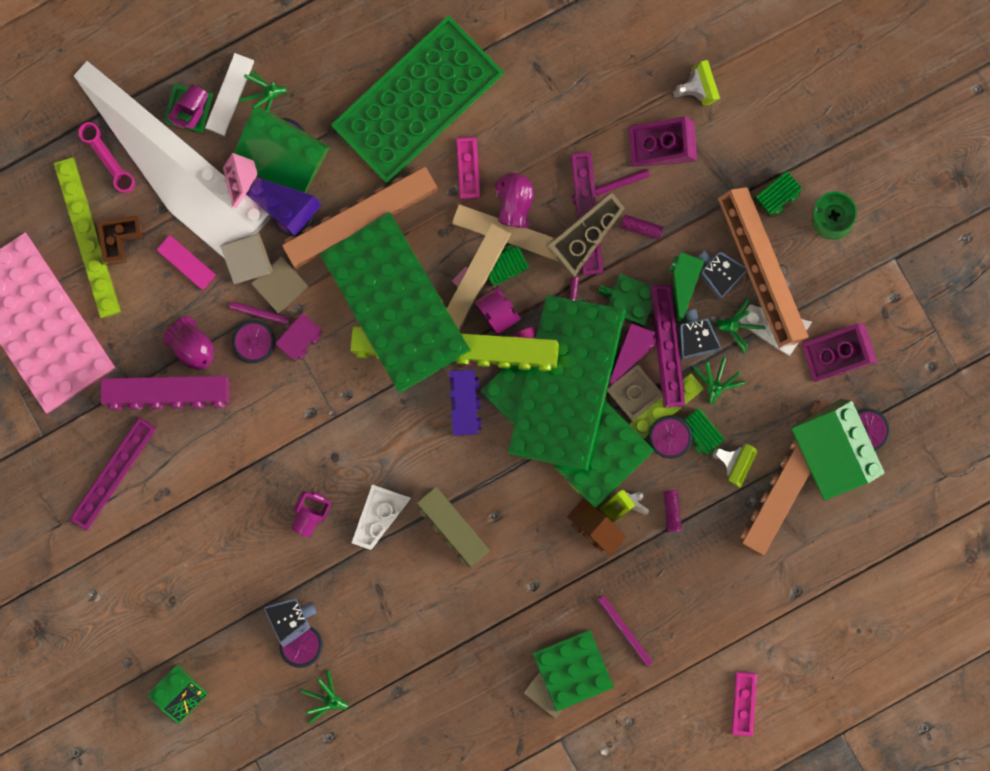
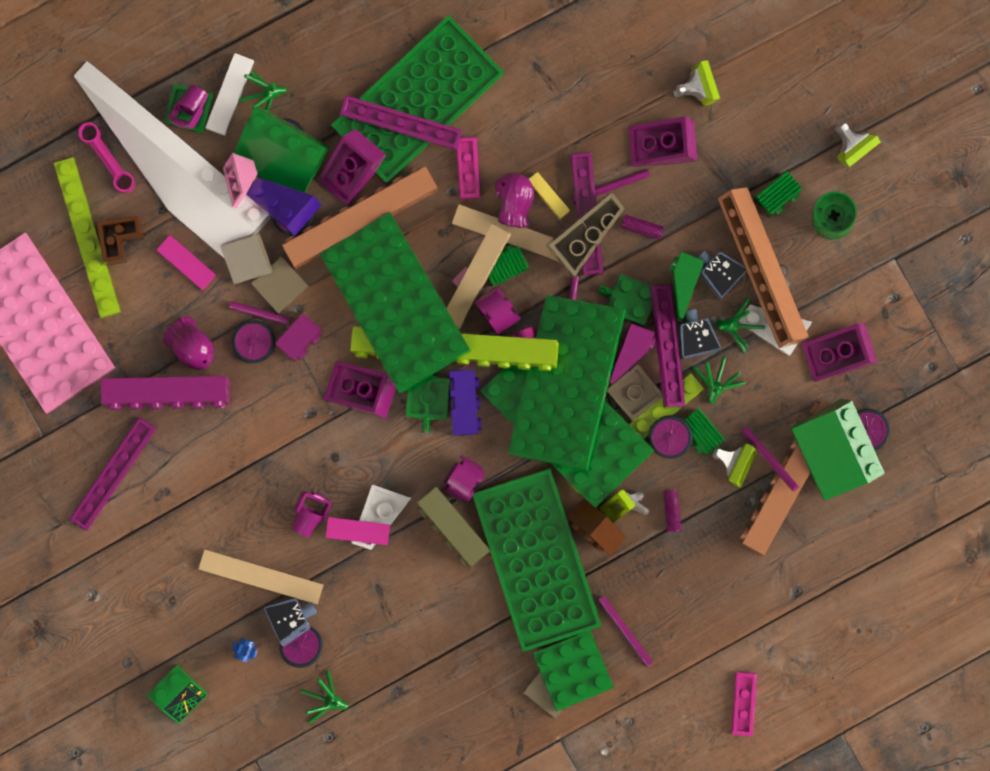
none -> tan tile [199,549,324,605]
none -> blue gear [231,638,258,663]
none -> magenta slope [317,129,386,206]
none -> magenta slope [323,361,396,419]
none -> dark pink tile [326,517,390,545]
none -> magenta tile [339,95,463,151]
none -> green plate [406,374,450,433]
none -> magenta brick [440,455,485,503]
none -> green plate [473,469,602,652]
none -> light yellow piece [529,172,570,220]
none -> magenta bar [741,427,799,492]
none -> piece [835,122,881,167]

